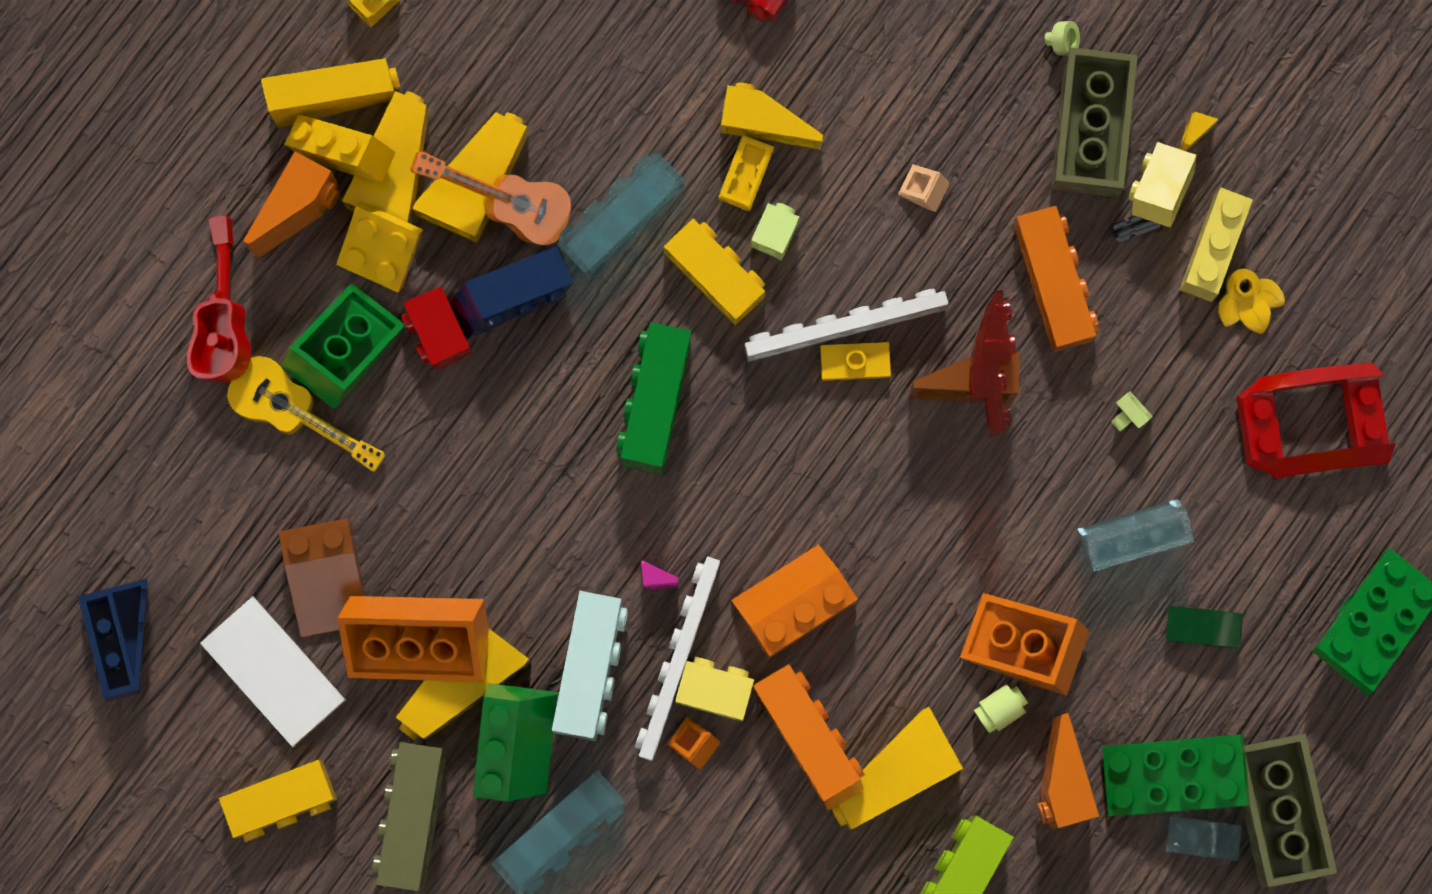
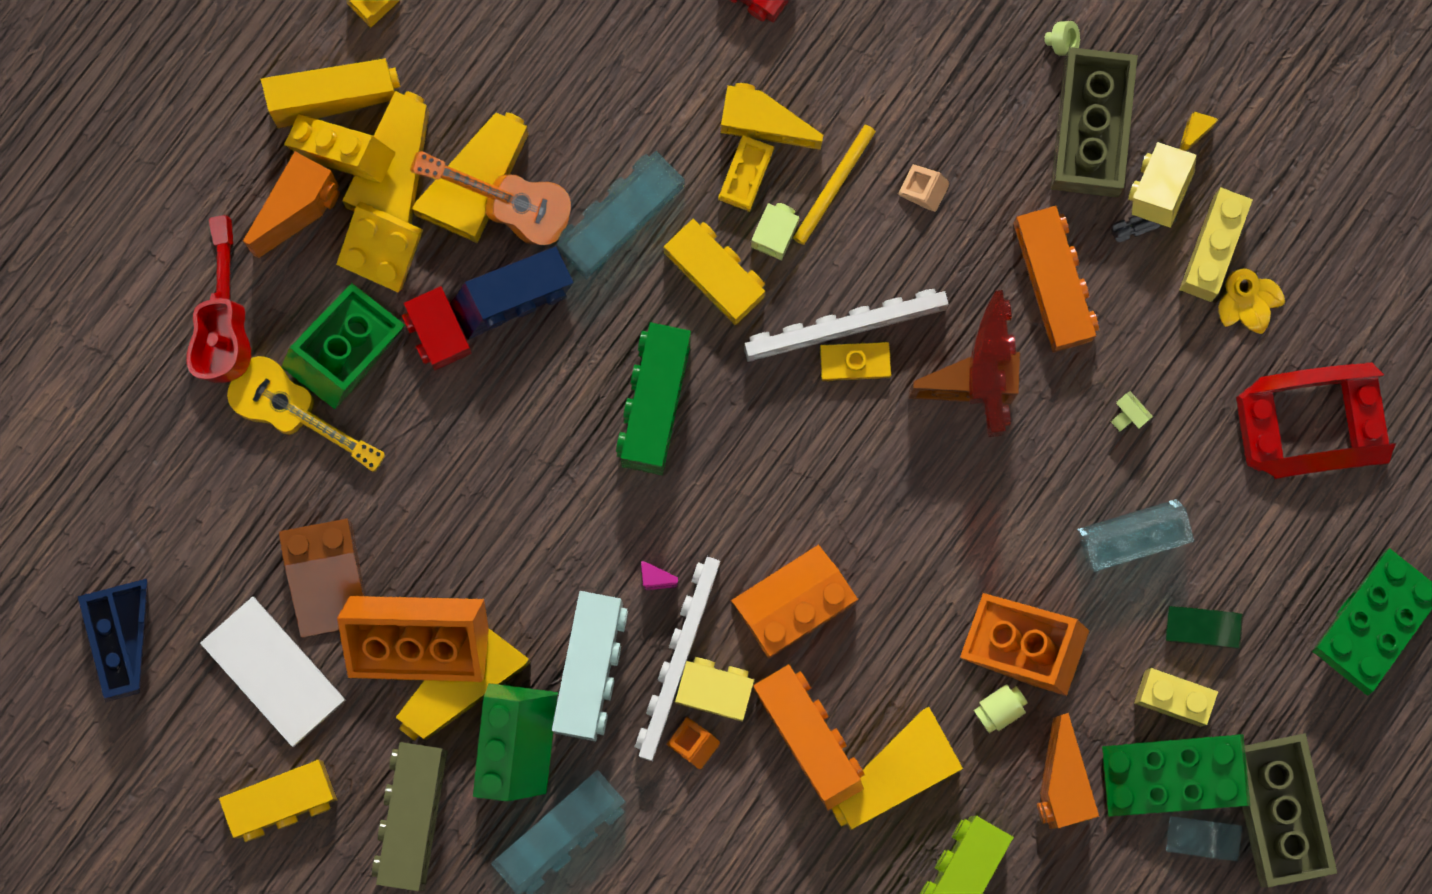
none -> yellow bar [793,124,876,245]
none -> light yellow brick [1134,668,1218,727]

